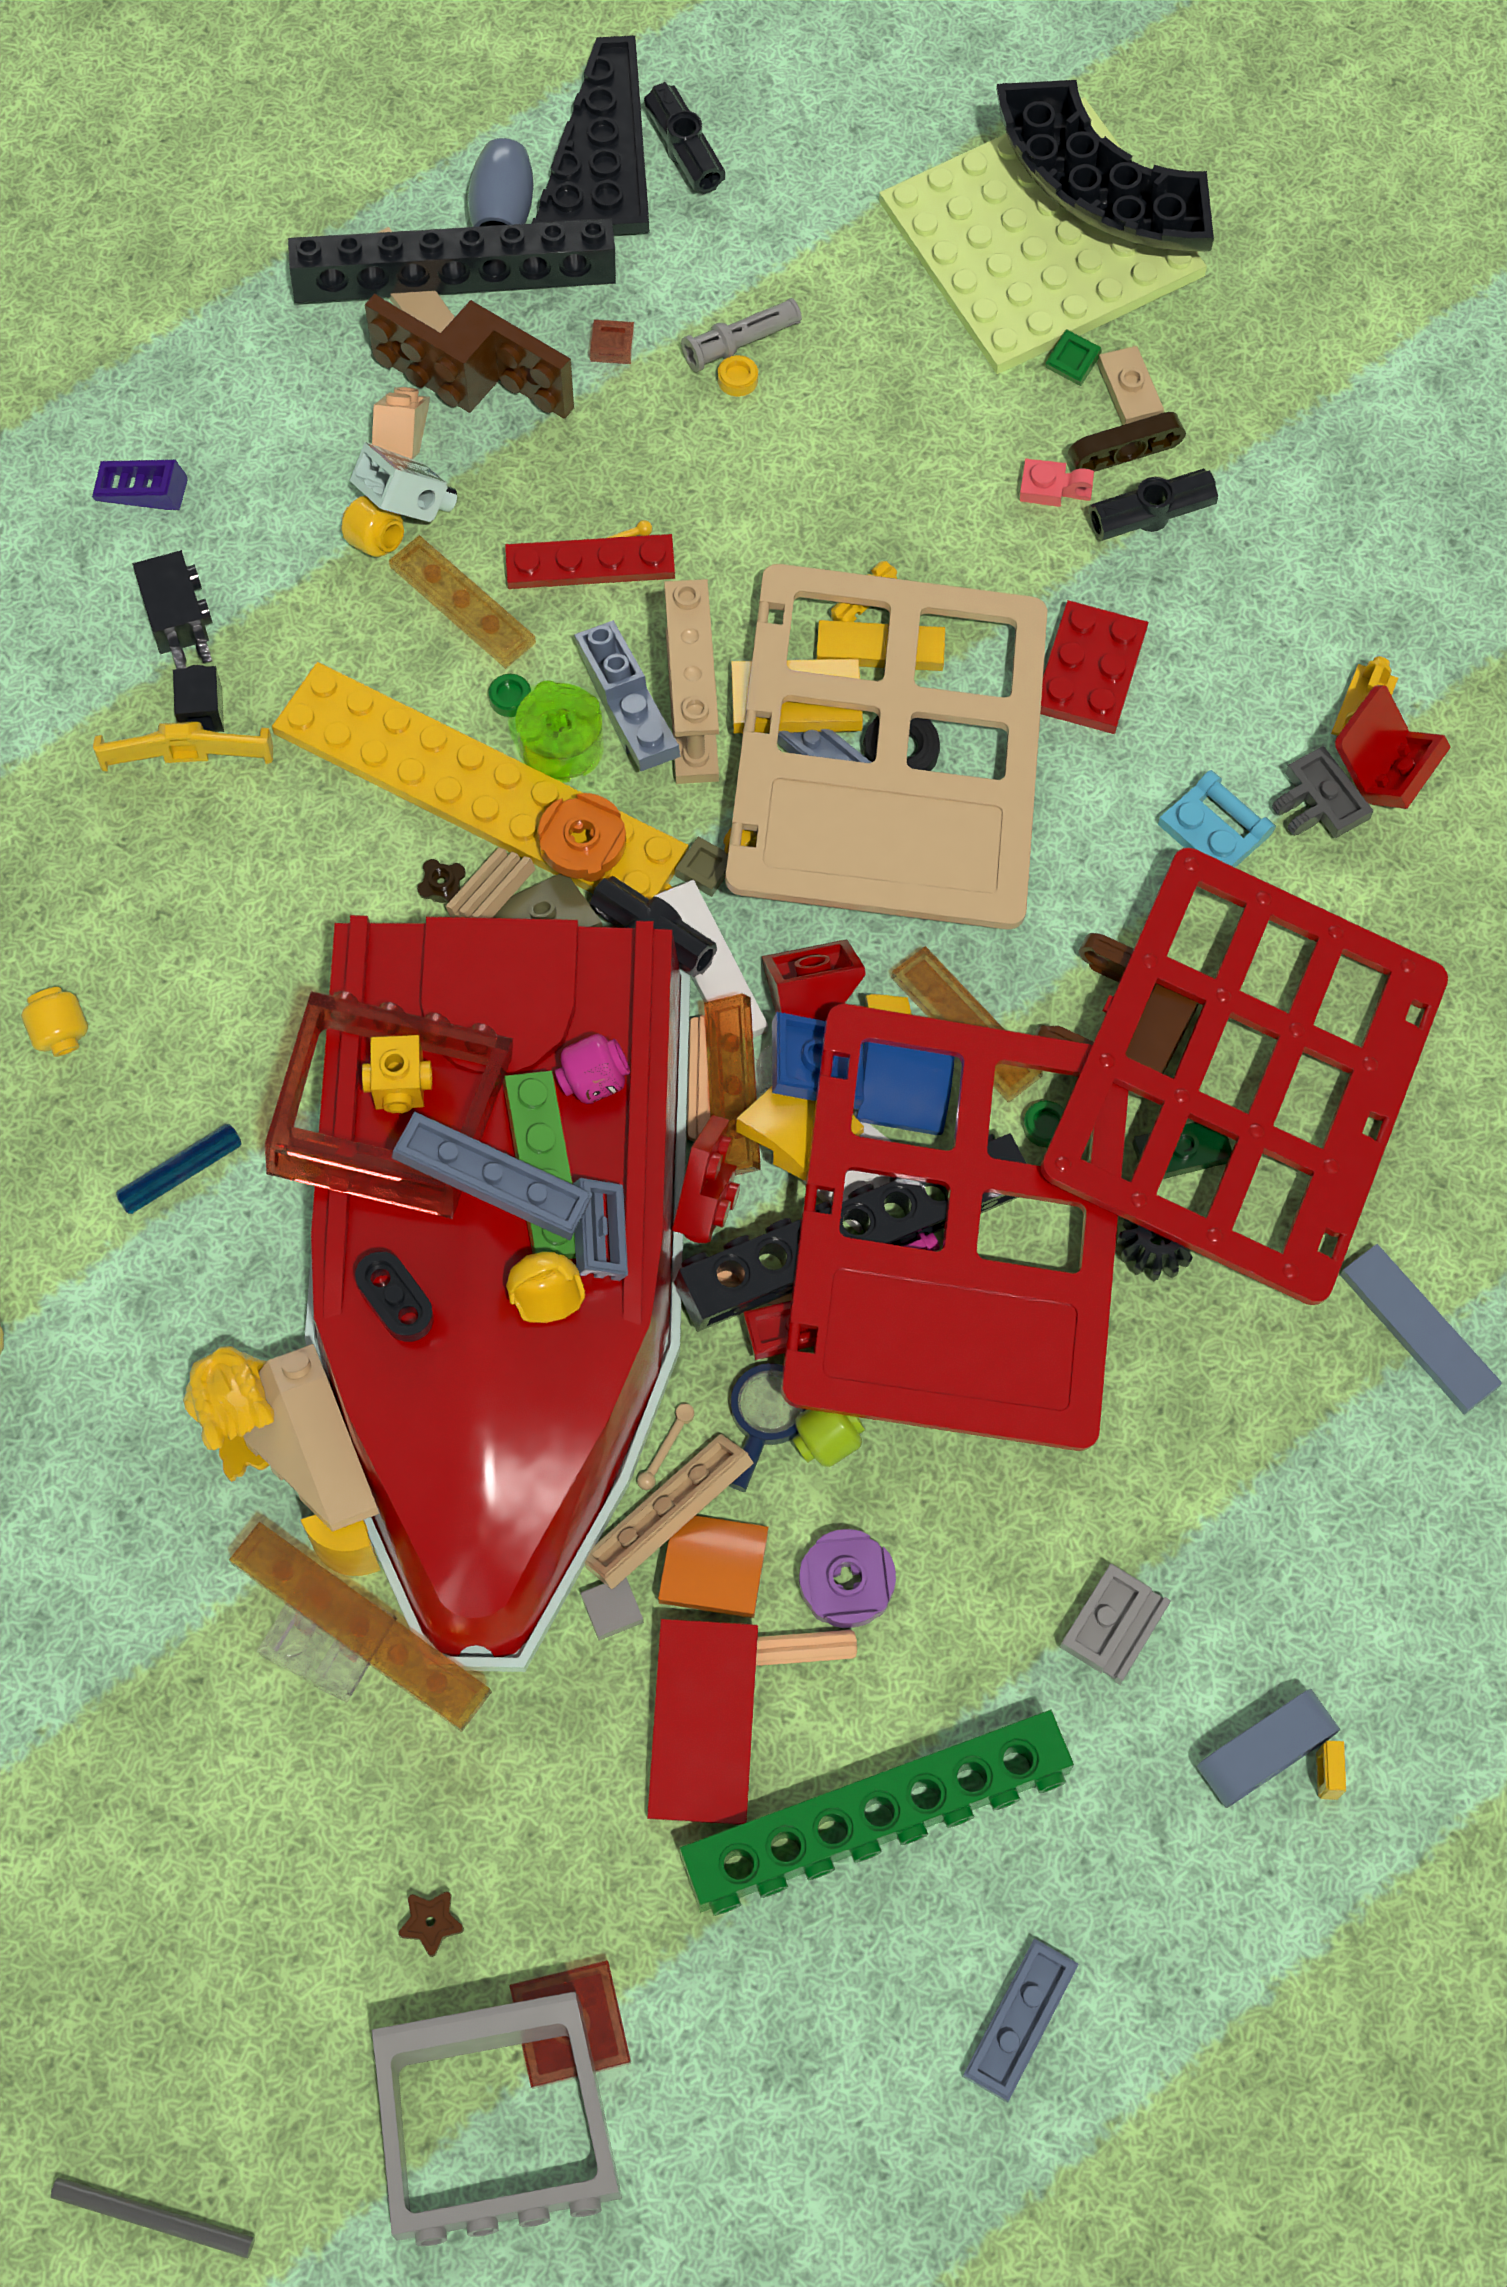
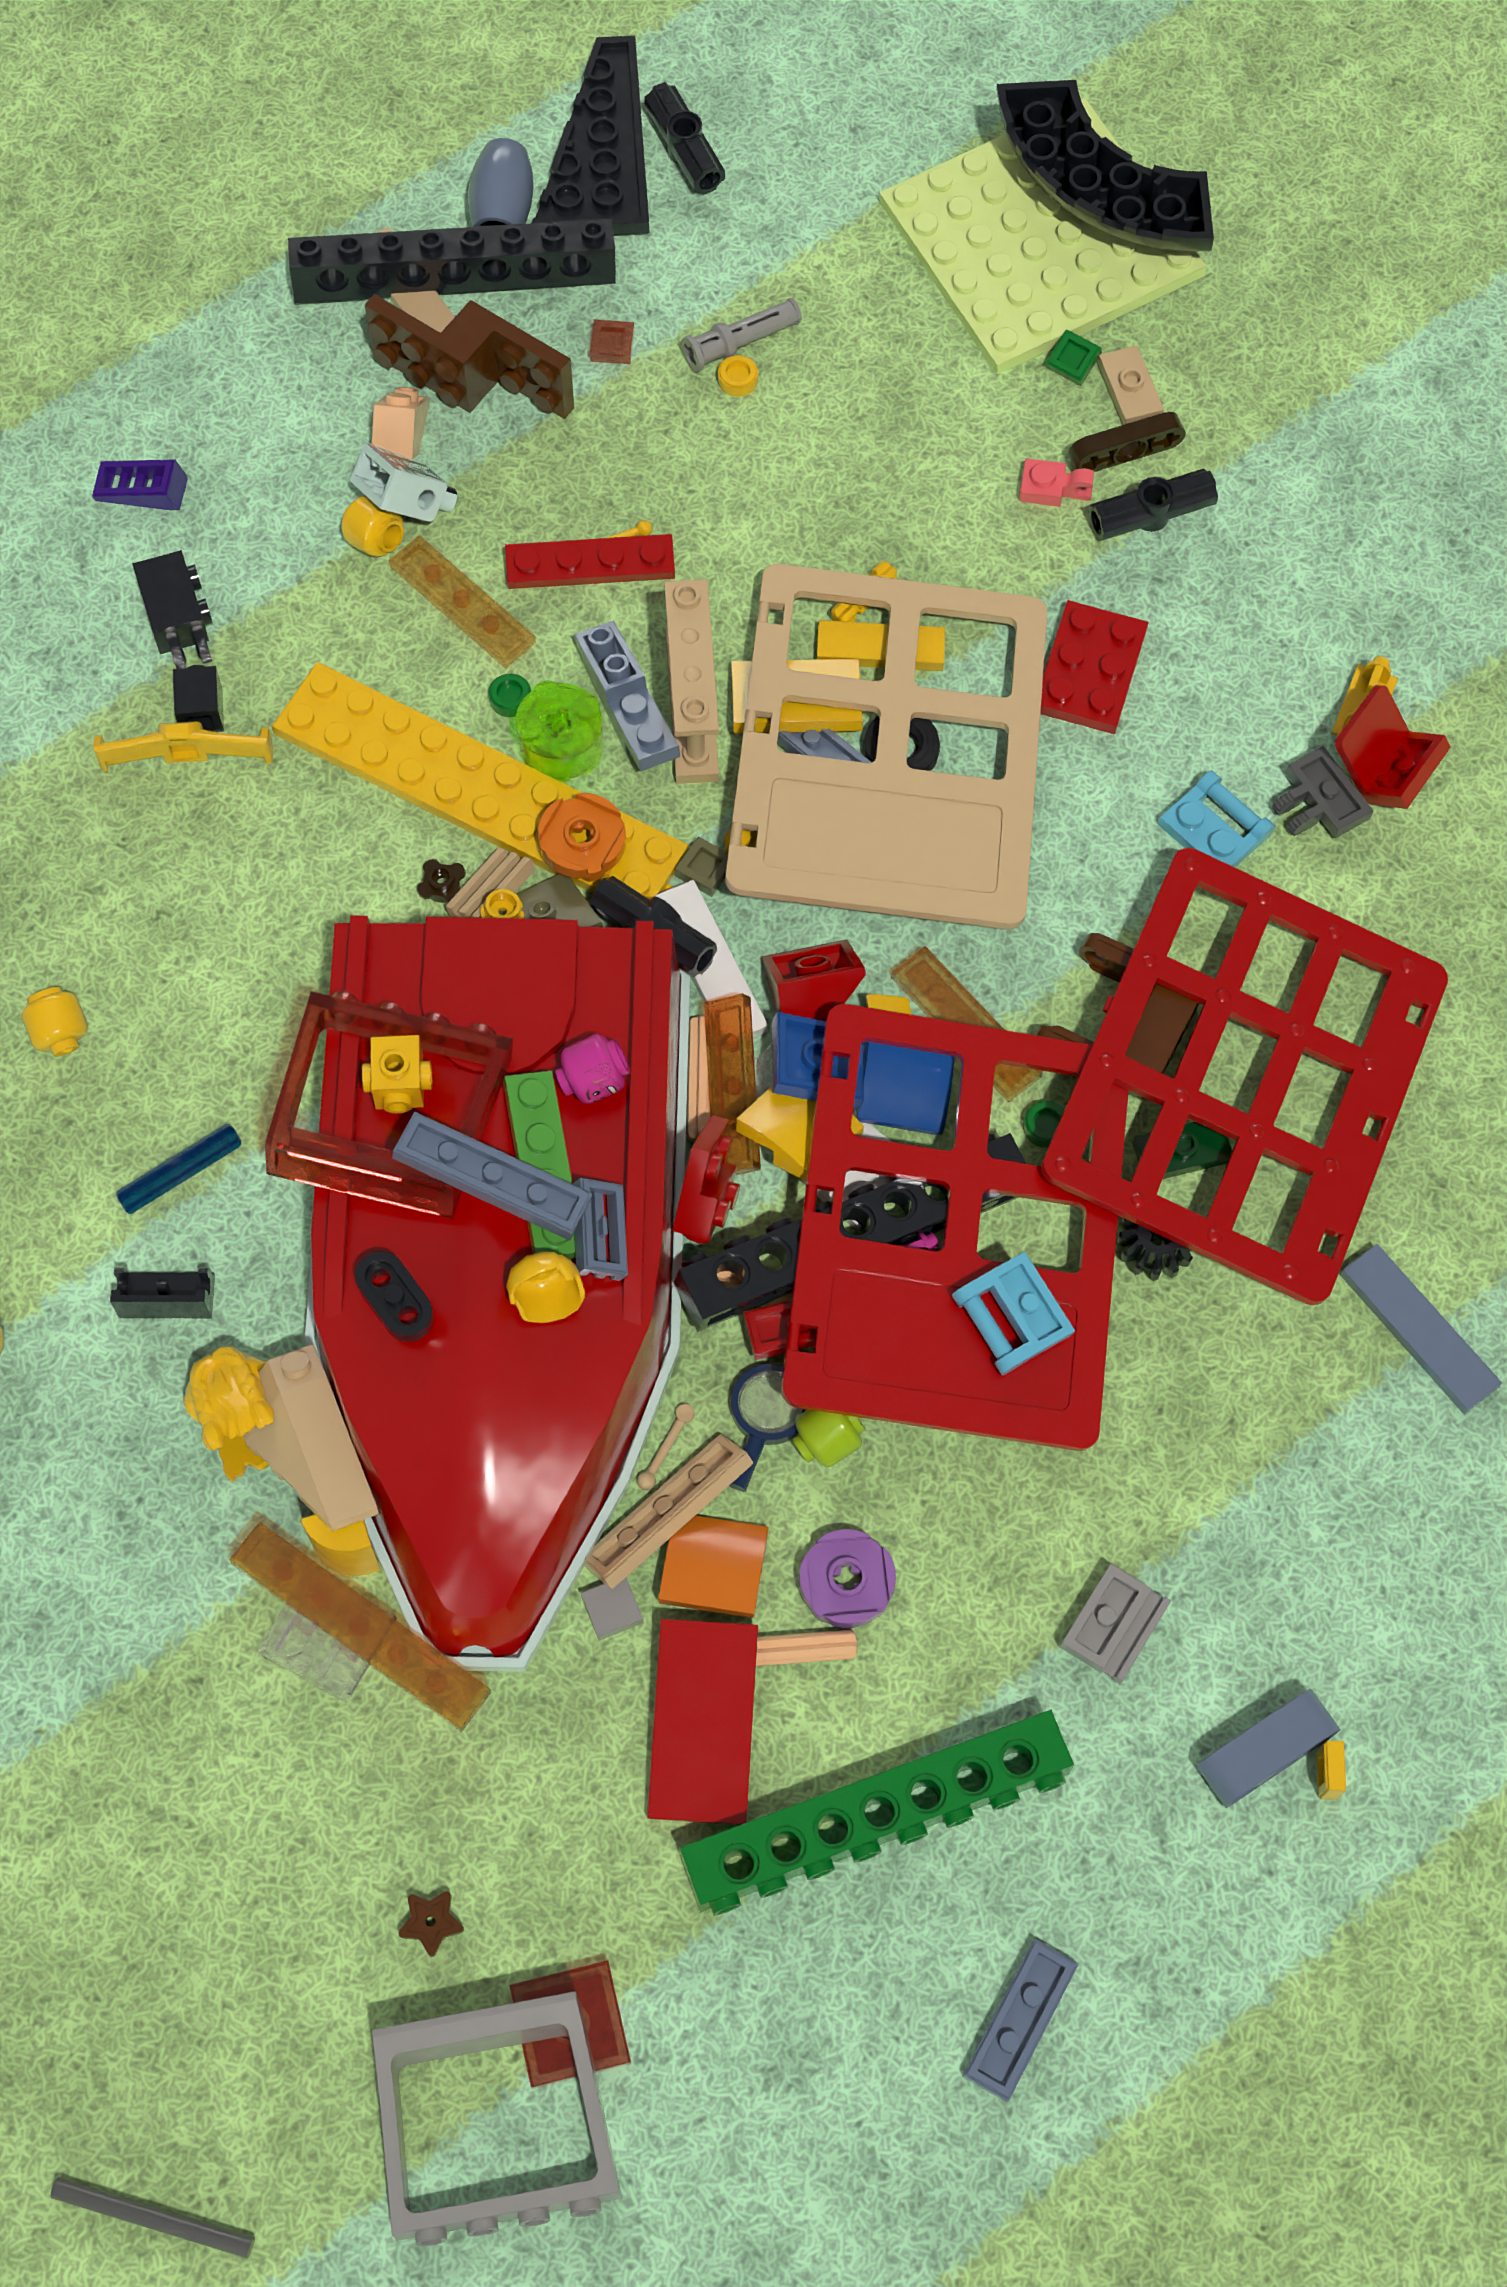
none -> black hinge [110,1267,215,1319]
none -> yellow plate [480,889,524,919]
none -> medium azure plate [952,1252,1075,1376]

